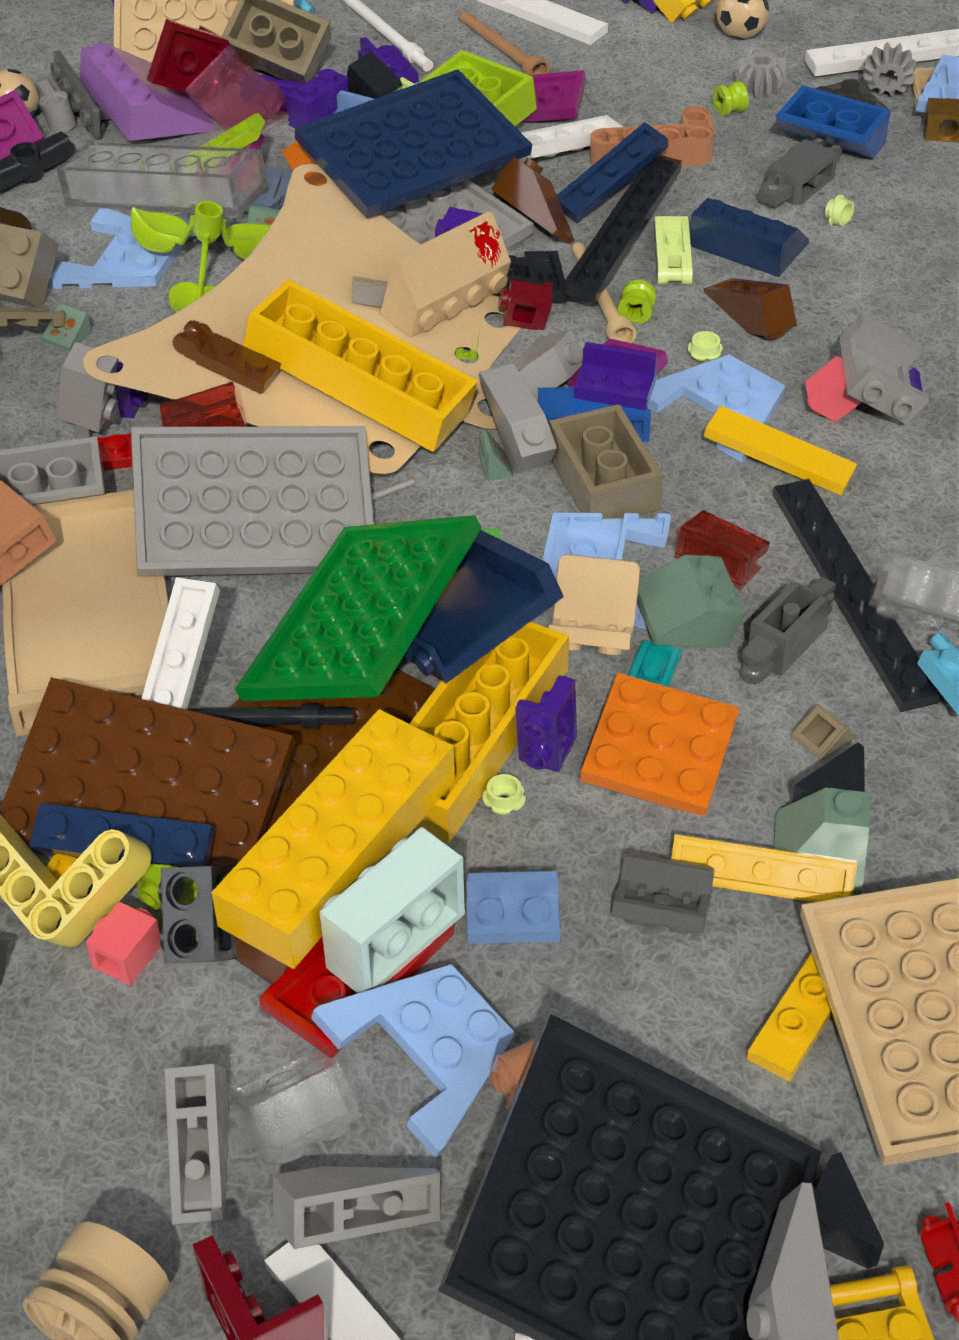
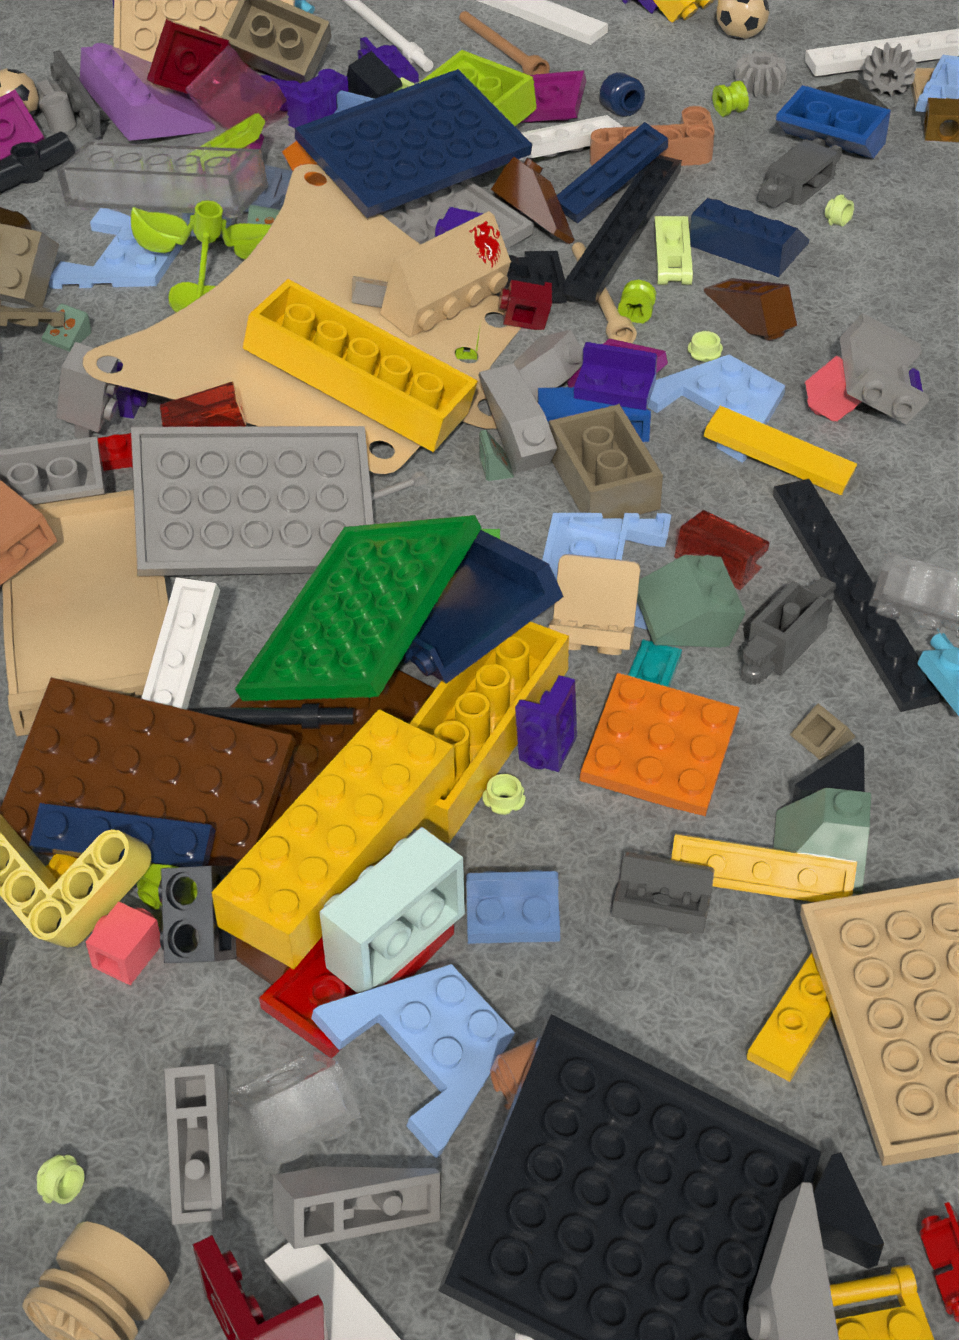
reddish brown hinge [172,320,281,394] -> none
none -> yellowish green plate [37,1155,84,1204]
none -> dark blue head [599,72,645,117]

